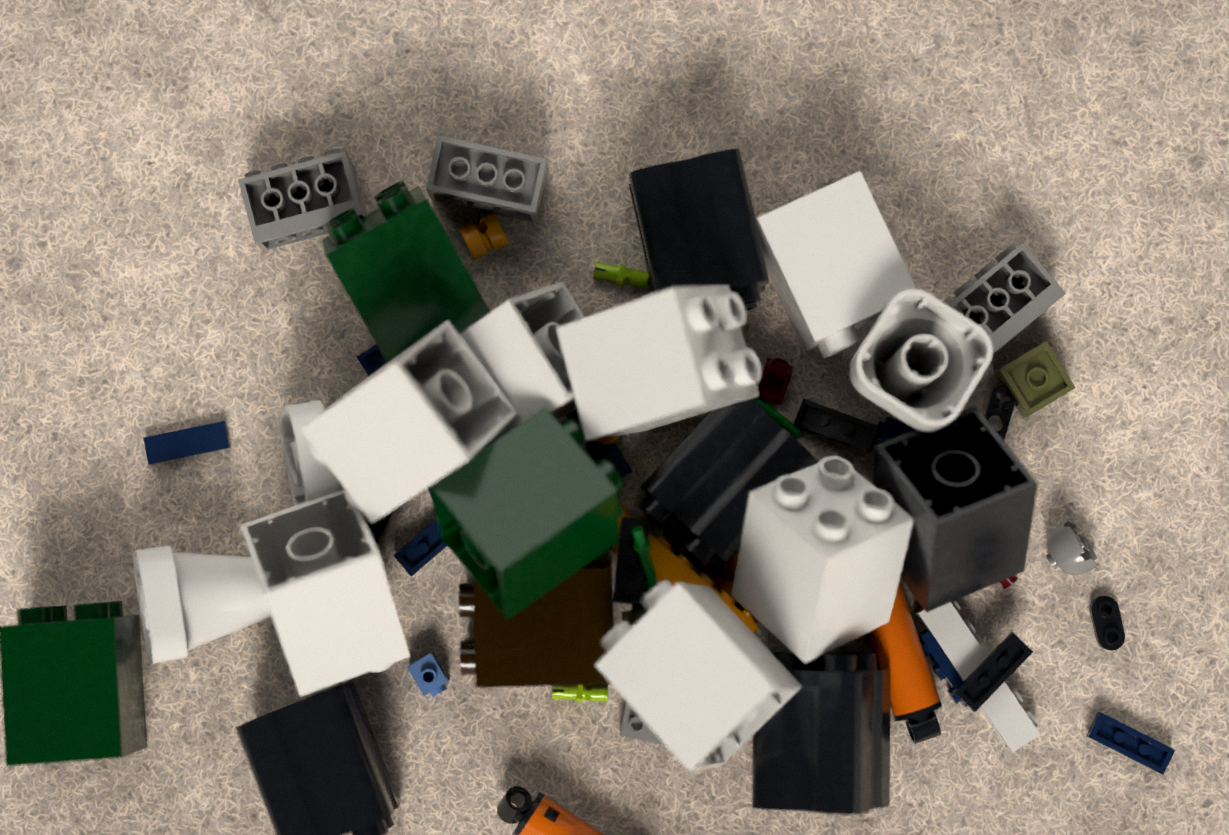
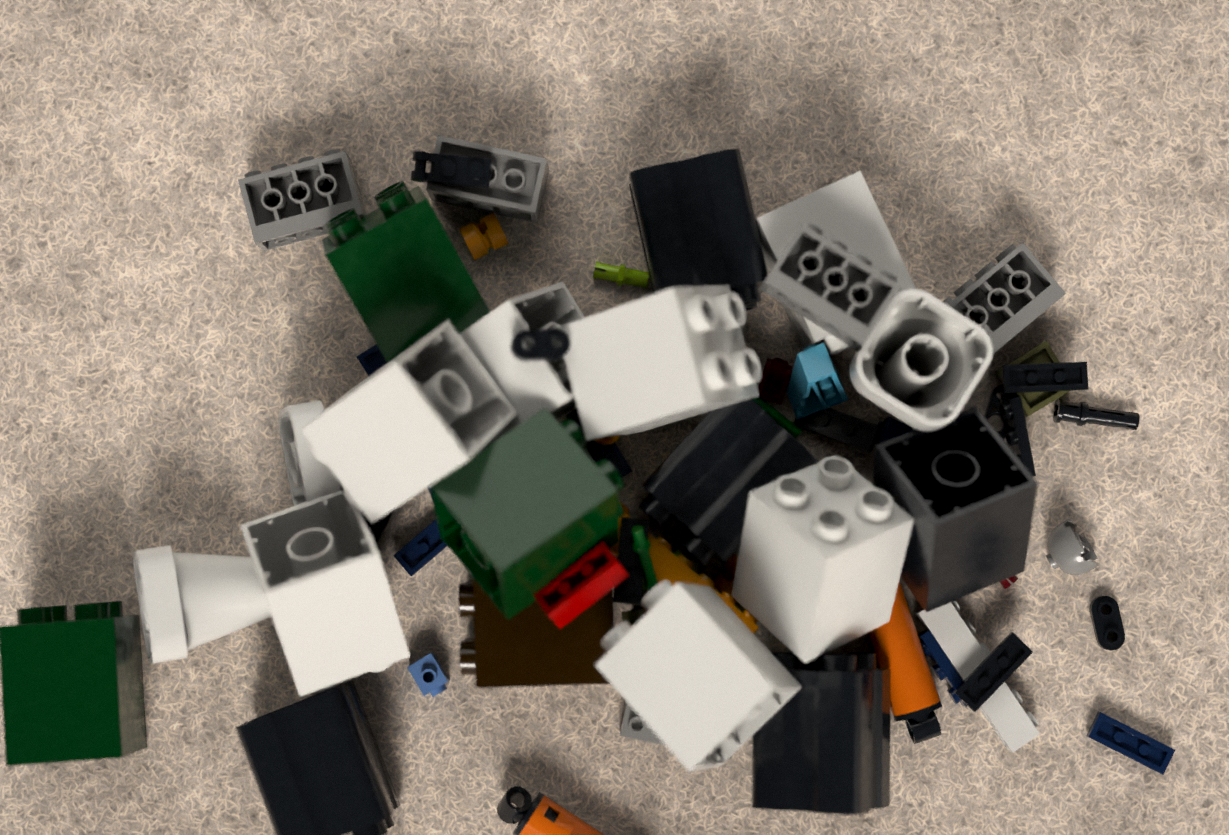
dark blue tile [143,421,231,465] -> none
lime pin [552,684,608,703] -> none
none -> black plate [411,151,492,188]
none -> black plate [510,329,570,362]
none -> red brick [533,542,629,629]
none -> light grey brick [760,223,901,351]
none -> medium azure wedge [786,343,848,420]
none -> black plate [1000,393,1036,476]
none -> black plate [1002,362,1088,394]
none -> black pin [1053,398,1140,430]

